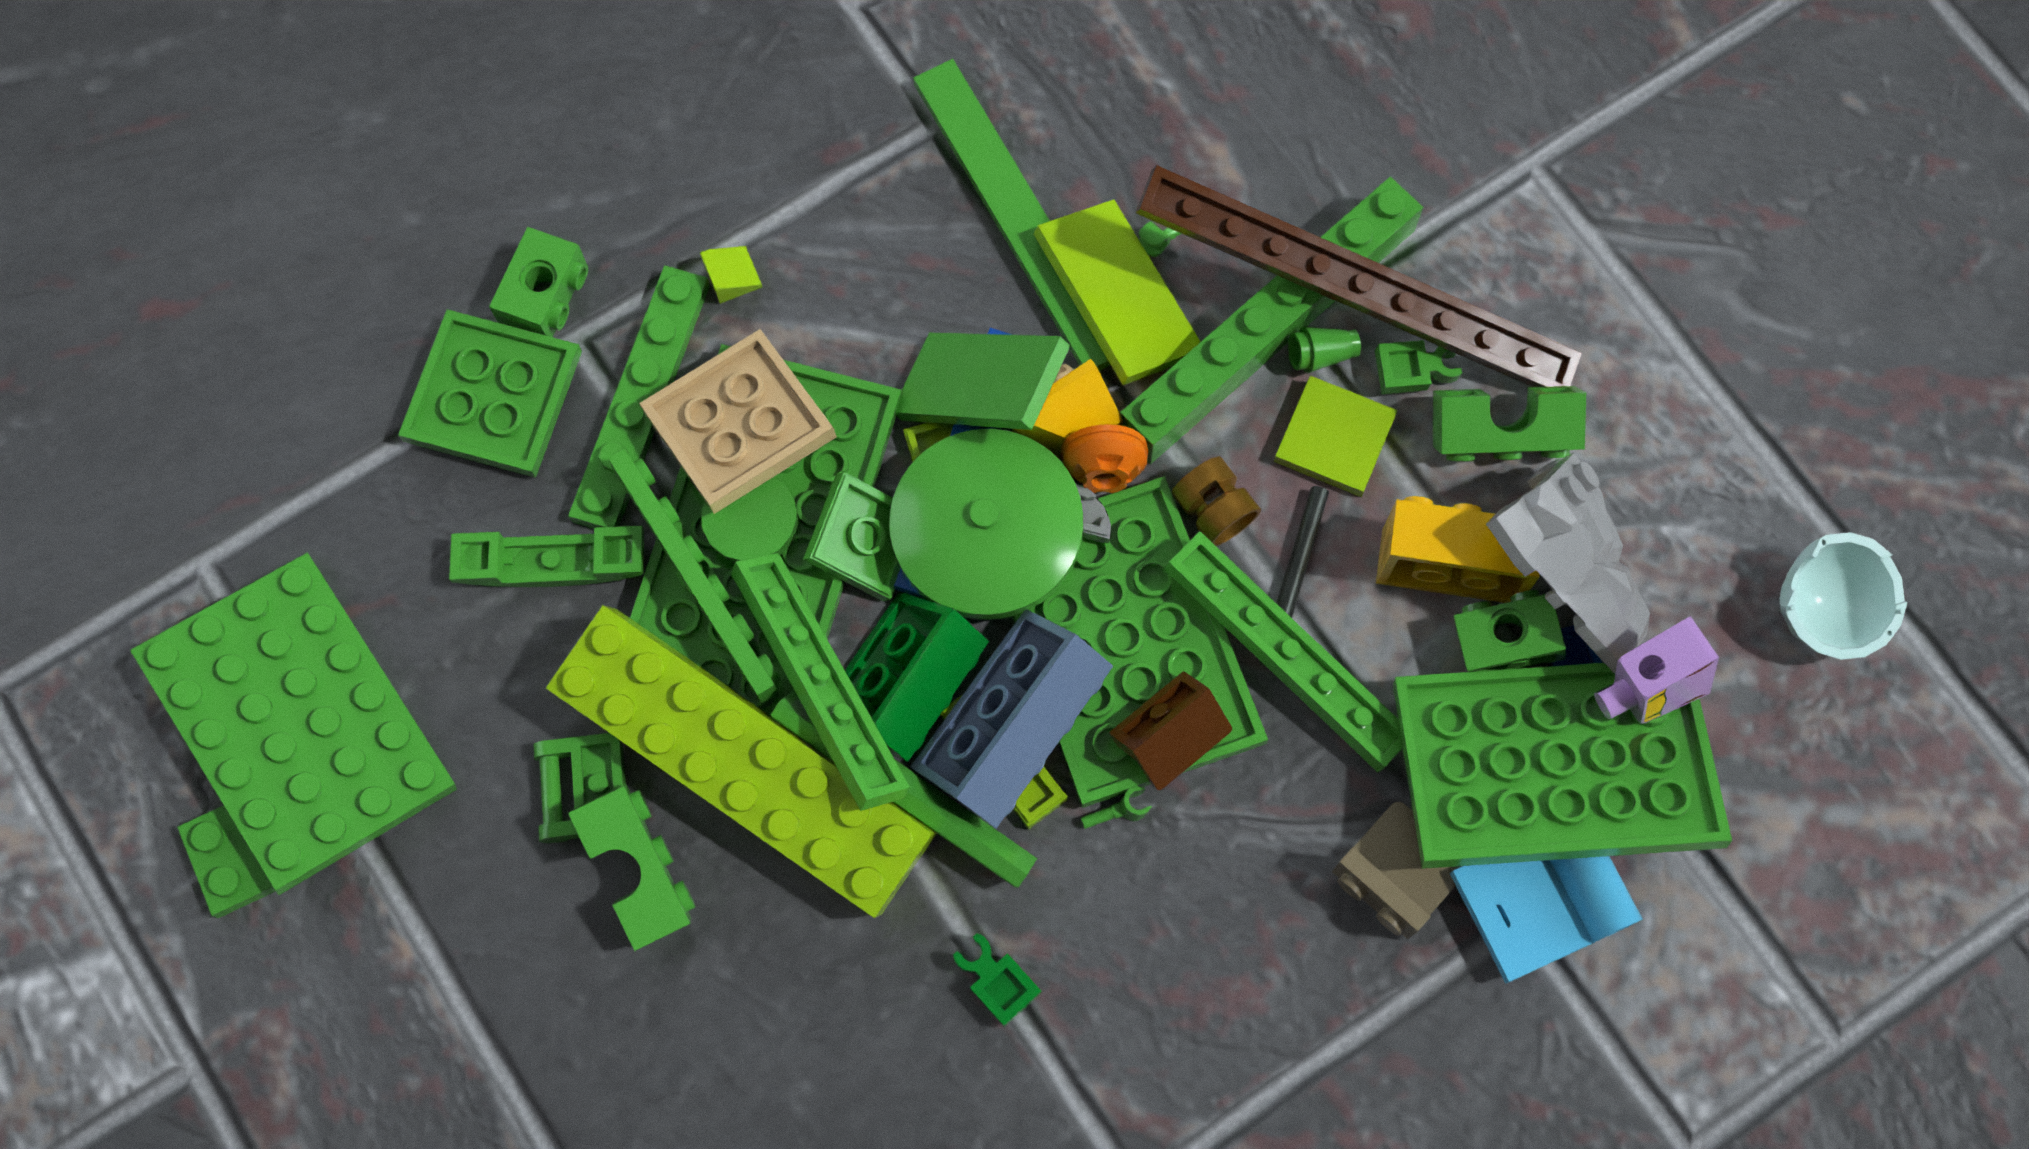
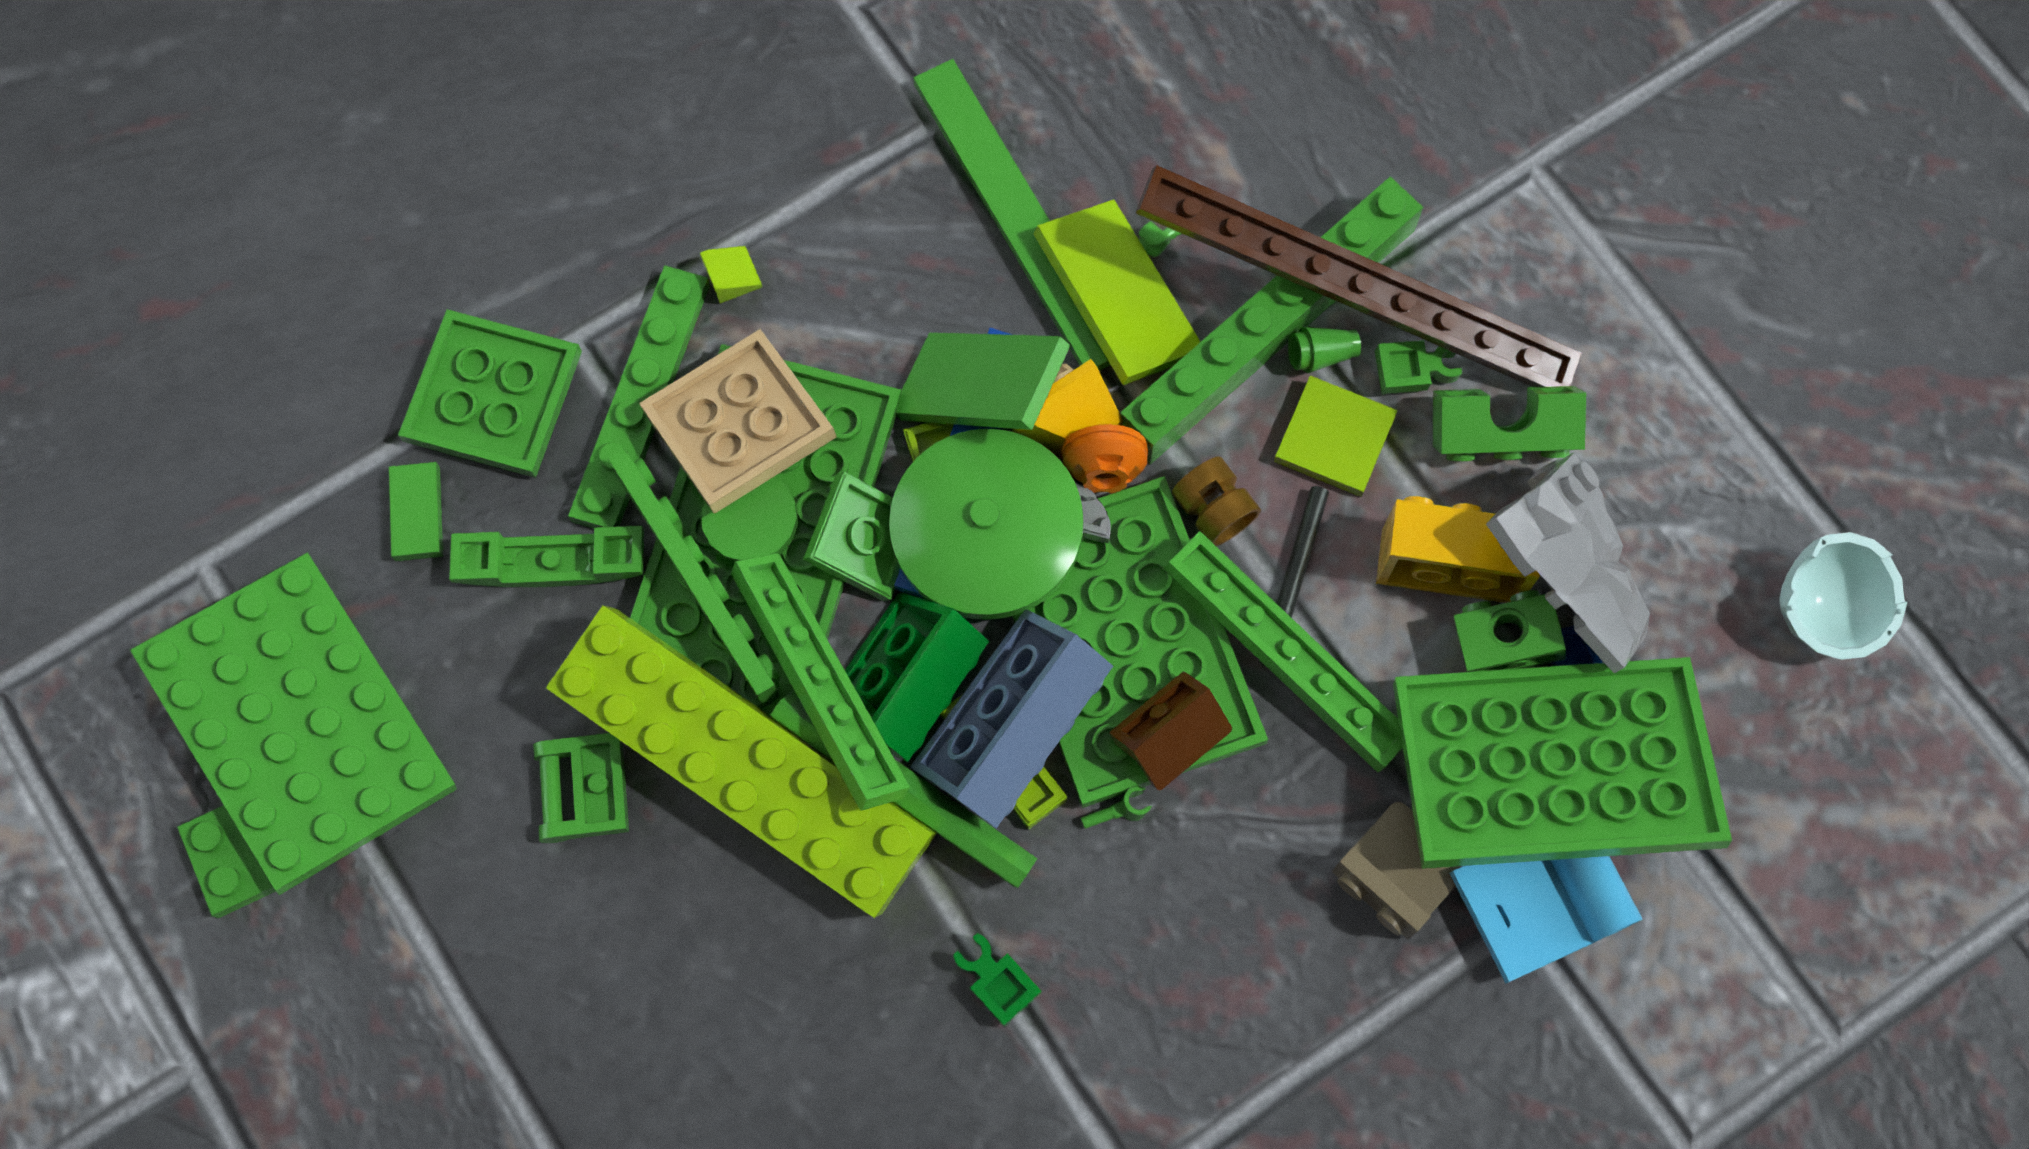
bright green brick [489,227,588,337] -> none
bright green arch [568,784,696,951] -> none
lavender torso [1594,616,1719,724] -> none
none -> bright green tile [389,462,443,561]

